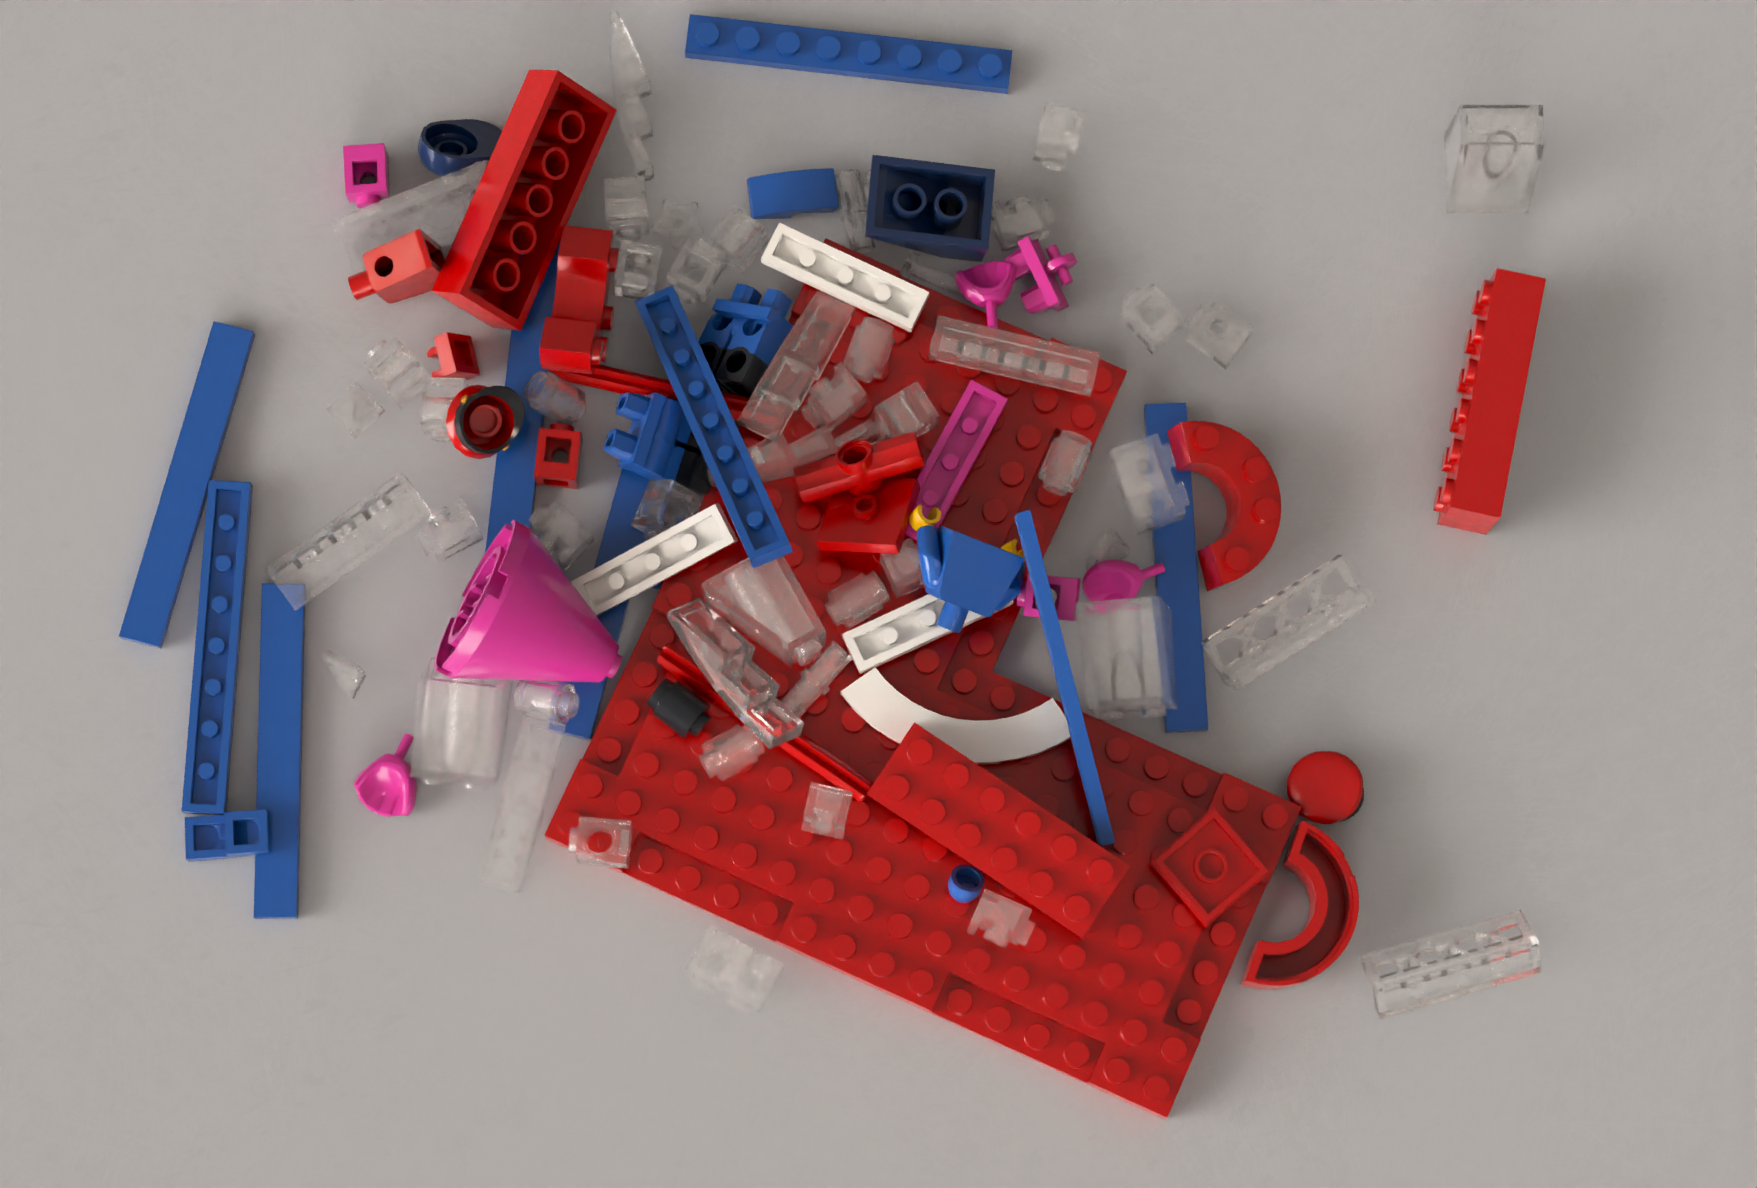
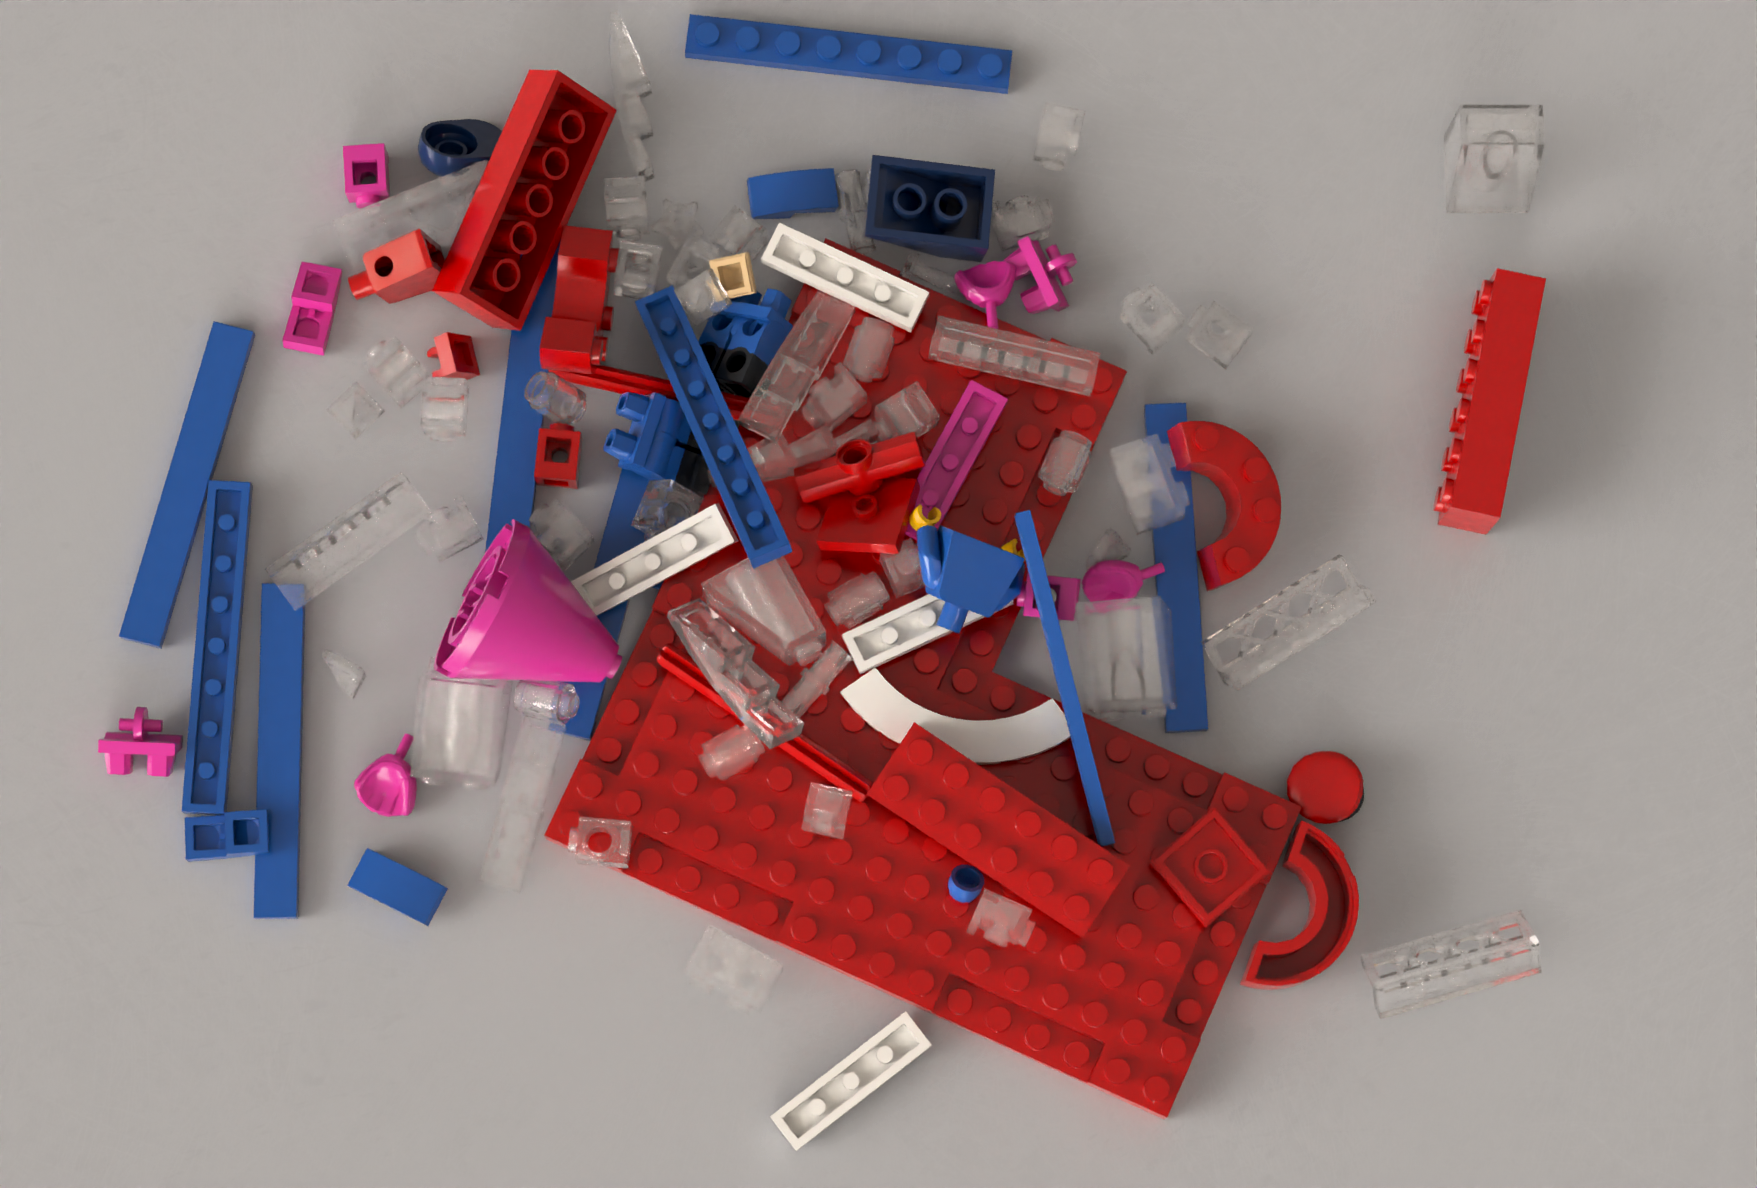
red piece [446,385,525,459] -> none
black brick [646,678,712,739] -> none
none -> dark pink hips [98,707,183,777]
none -> dark pink slope [282,261,342,356]
none -> blue slope [347,848,448,926]
none -> clear plate [674,268,733,327]
none -> tan slope [709,252,757,301]
none -> white plate [770,1011,932,1151]

